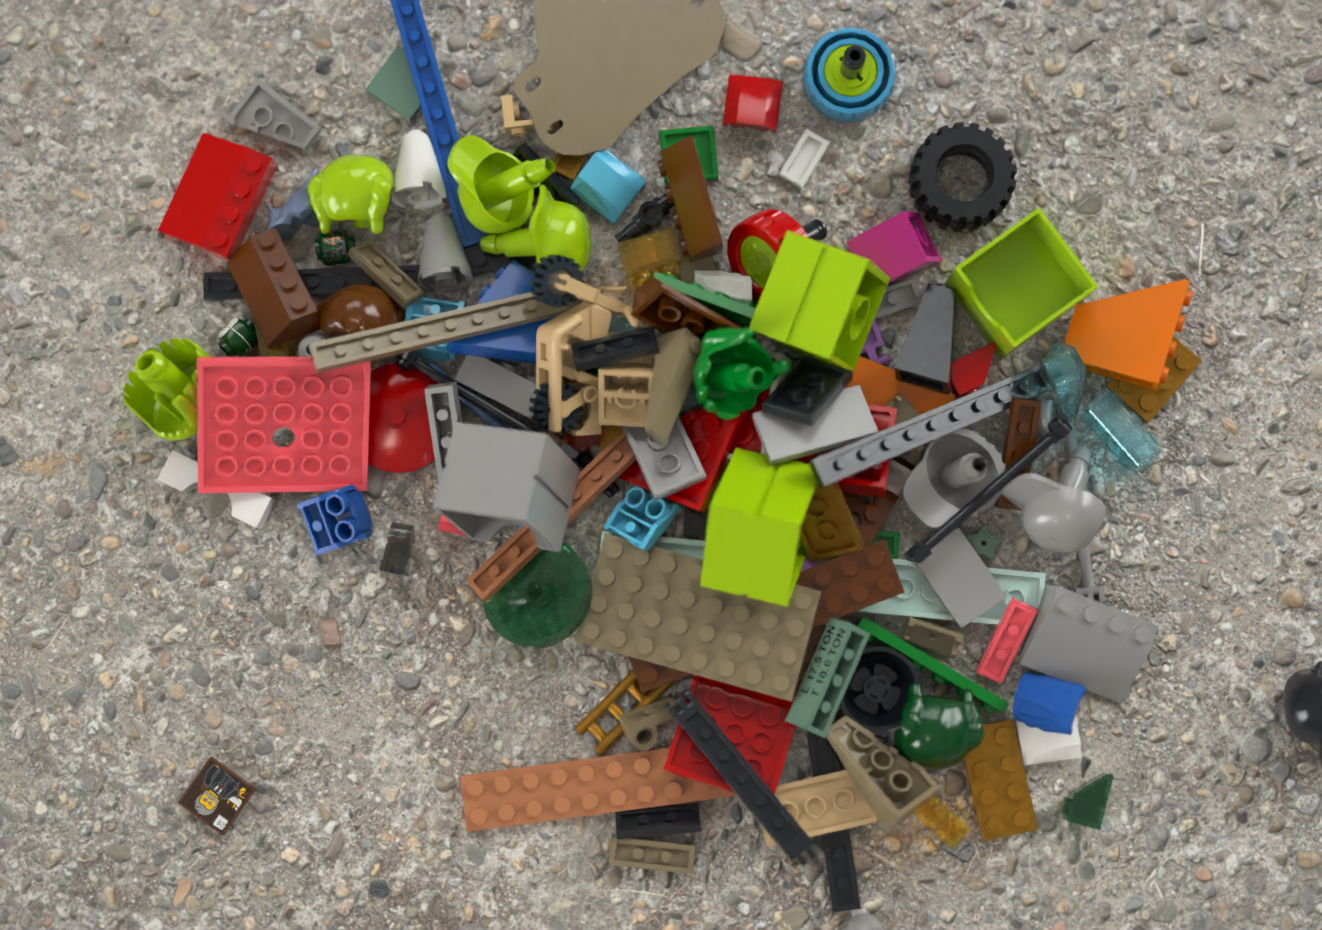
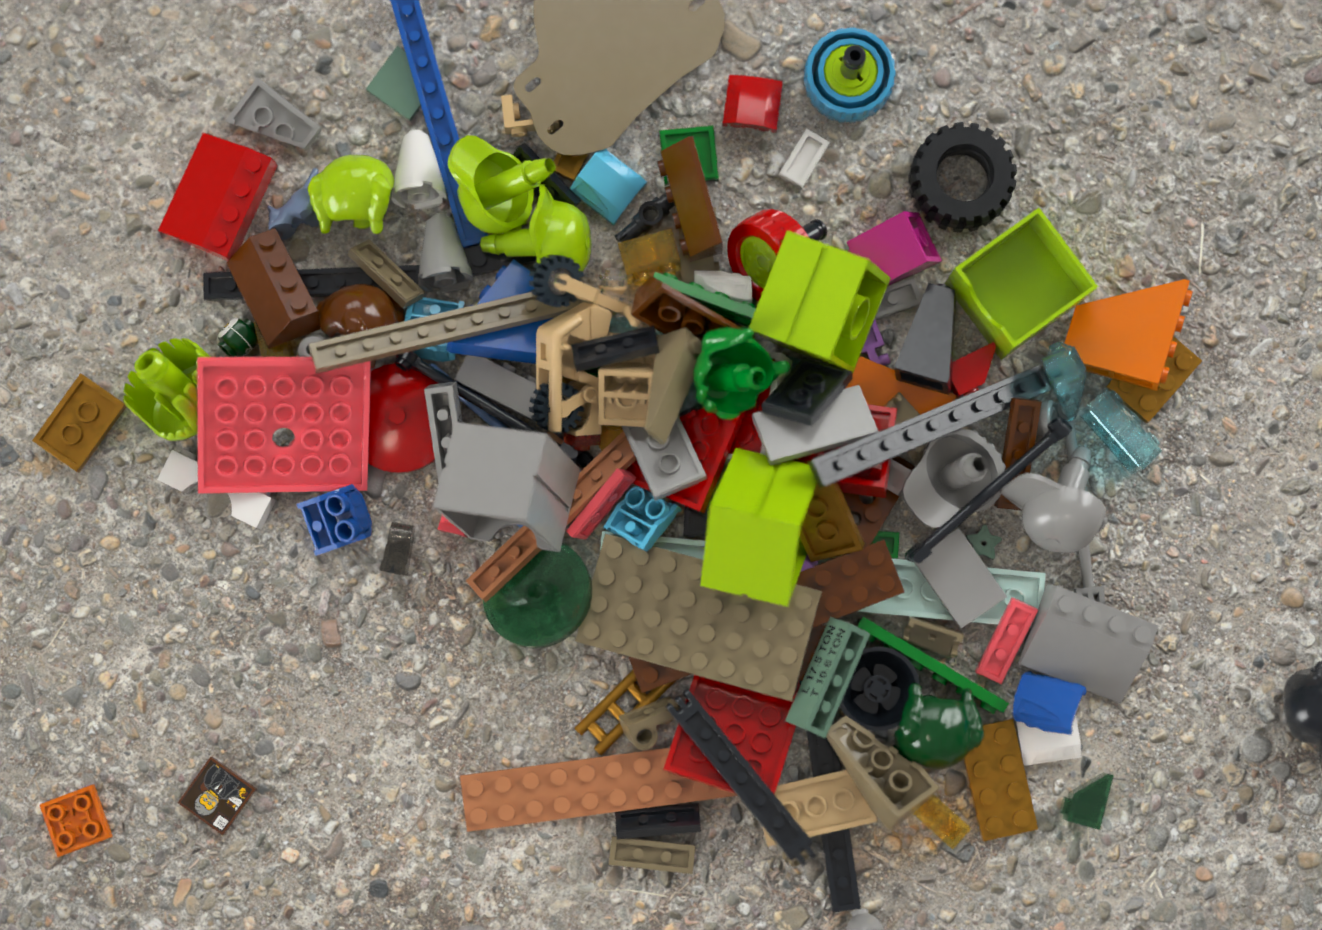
dark green head [315,229,356,266] -> none
none -> pearl gold plate [32,373,127,473]
none -> orange tile [39,784,113,857]
none -> coral tile [566,468,636,540]

